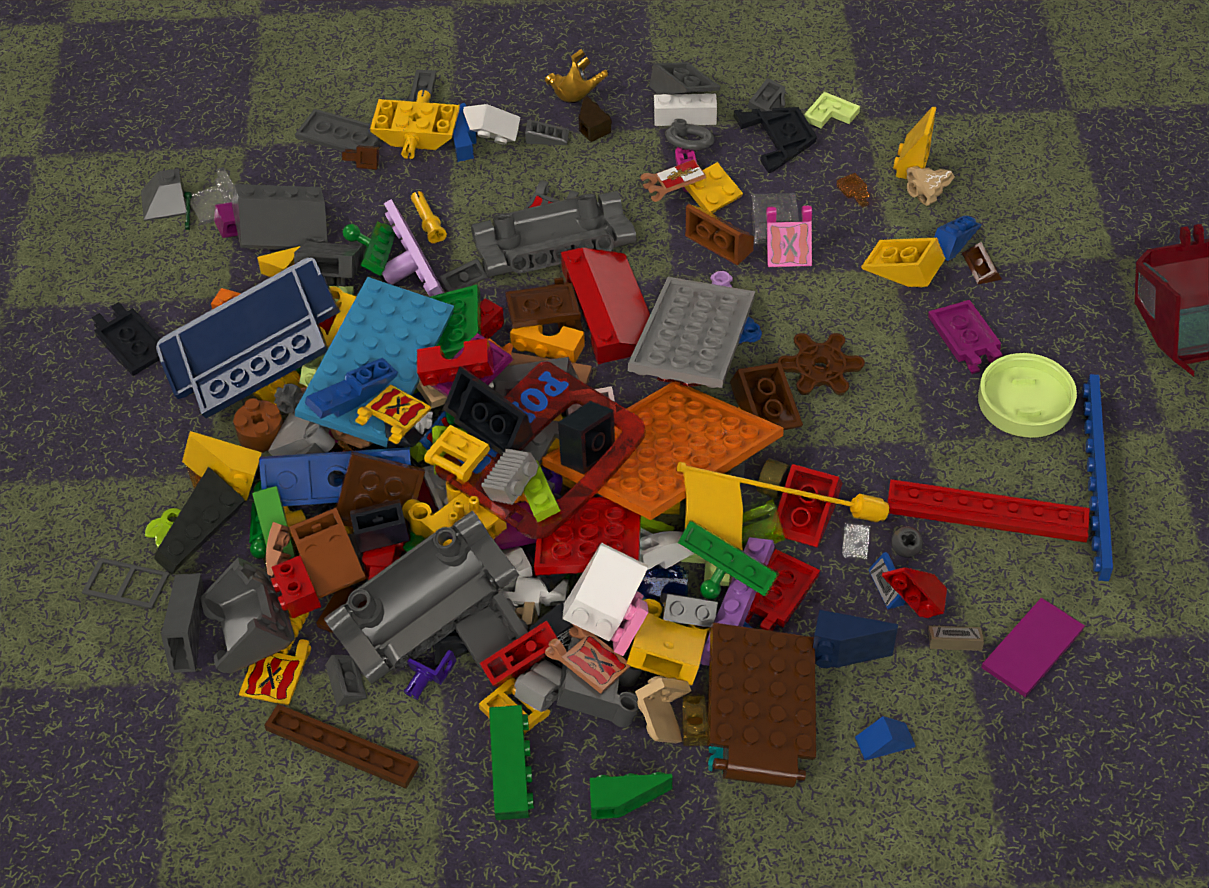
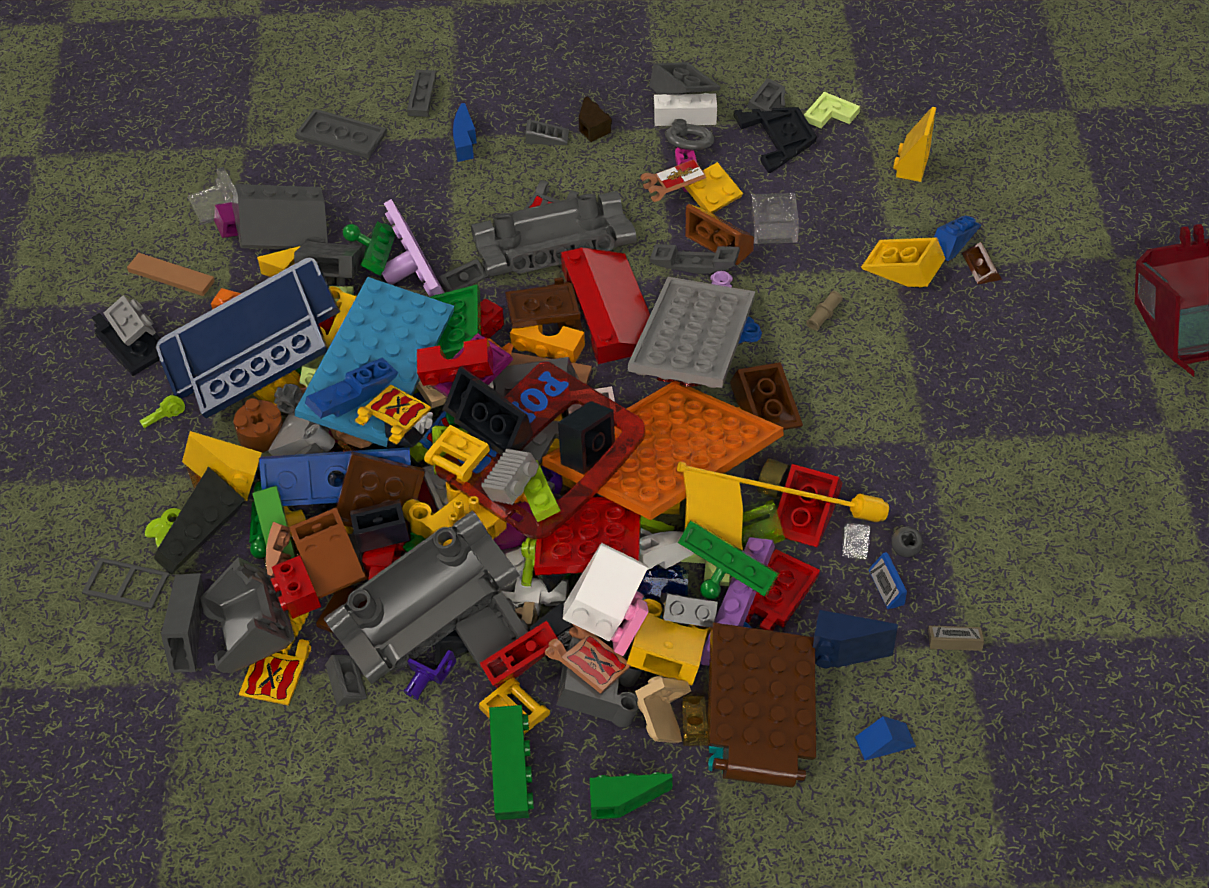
slope [141,168,186,221] -> none
dark green hinge [184,191,192,230] -> none
reddish brown plate [264,704,419,789] -> none
reddish brown plate [342,145,379,170] -> none
yellow slope [370,90,460,159] -> none
yellow pin [411,191,447,243] -> none
white slope [463,104,520,145] -> none
light grey brick [514,660,562,712] -> none
pearl gold piece [545,49,608,103] -> none
flag [766,206,812,267] -> none
reddish brown plate [777,333,865,395] -> none
clear orange plate [837,173,870,208] -> none
red slope [882,567,947,618] -> none
red plate [887,479,1090,543] -> none
tan rock [907,166,955,206] -> none
magenta tile [928,300,1003,374] -> none
yellowish green piece [978,353,1077,438] -> none
magenta tile [981,598,1085,697] -> none
blue plate [1082,374,1113,581] -> none
none -> light grey bracket [104,295,156,346]
none -> medium nougat tile [127,253,215,296]
none -> lime plate [139,395,185,428]
none -> lime plate [521,537,537,587]
none -> dark grey slope [650,244,740,274]
none -> dark tan pin [806,291,843,331]

